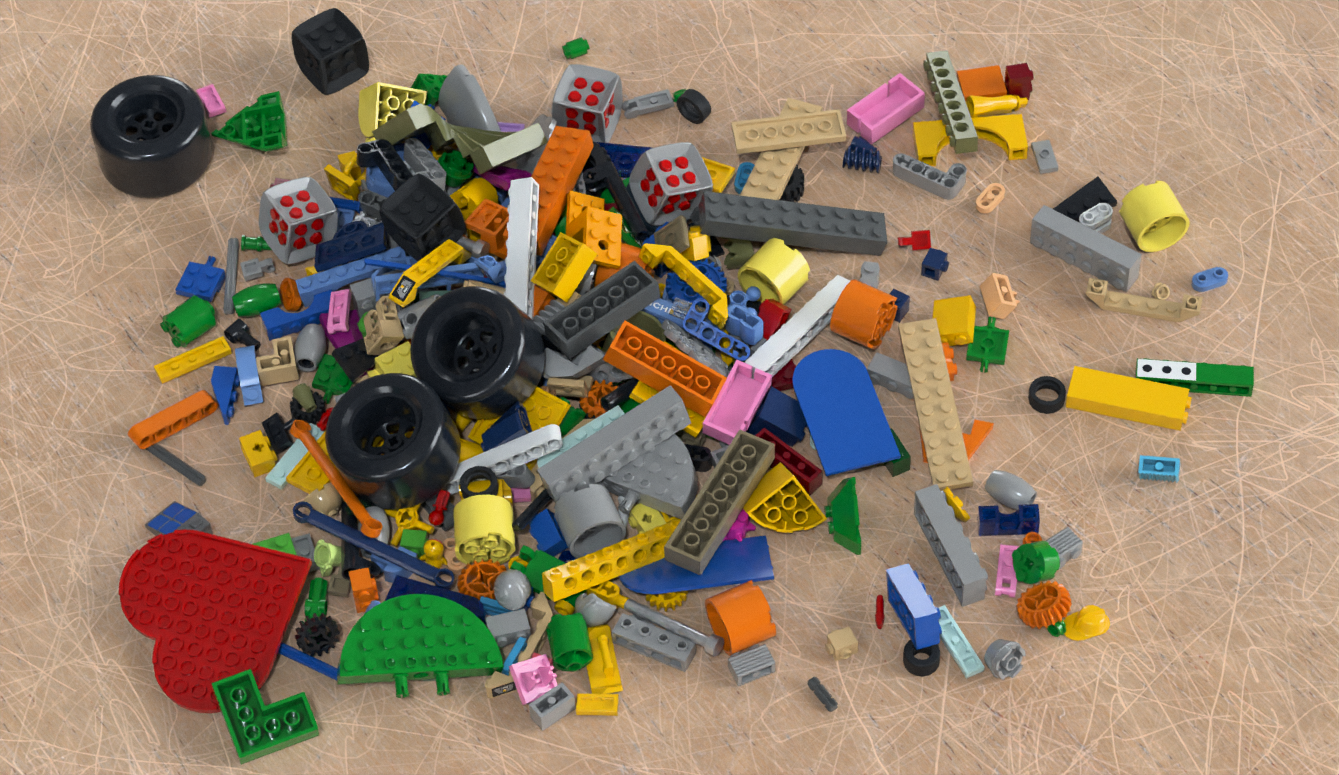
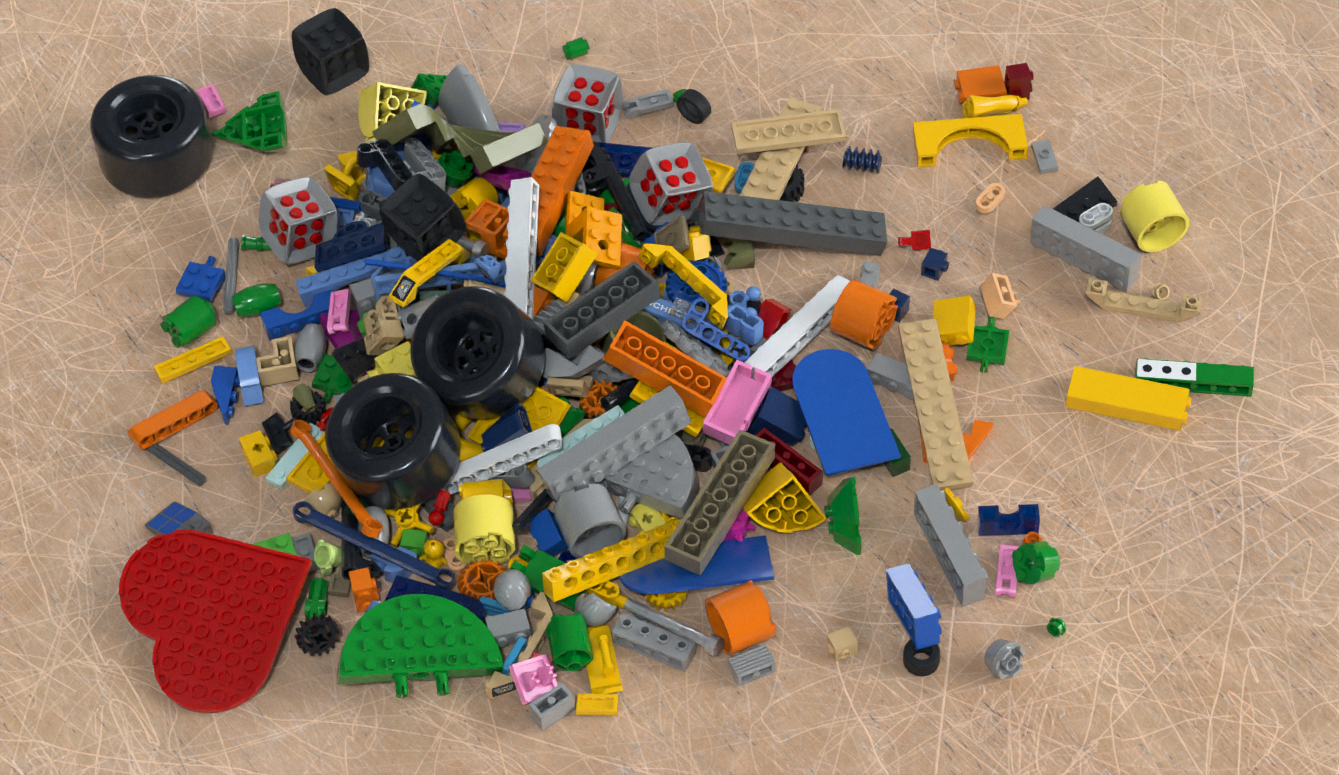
green brick [212,669,319,765] -> none
black pin [224,319,261,351] -> none
light grey plate [240,258,275,281] -> none
blue axle [278,643,338,681] -> none
orange plate [280,278,302,312] -> none
black tyre [459,466,499,499] -> none
yellow tile [554,600,575,616] -> none
light yellow brick [738,238,810,304] -> none
dark grey axle [808,677,838,712] -> none
bright pink piece [847,73,925,144] -> none
dark blue cone [850,136,878,155] -> none
red piece [875,595,885,629] -> none
light grey beam [892,153,967,200] -> none
olive brick [923,50,978,154] -> none
light aqua plate [939,605,985,679] -> none
light grey piece [985,470,1037,511] -> none
orange gear [1016,580,1072,629] -> none
black tyre [1028,376,1066,414] -> none
light grey brick [1046,527,1083,569] -> none
yellow piece [1064,605,1110,641] -> none
medium azure brick [1138,455,1180,483] -> none
medium blue plate [1191,267,1228,292] -> none

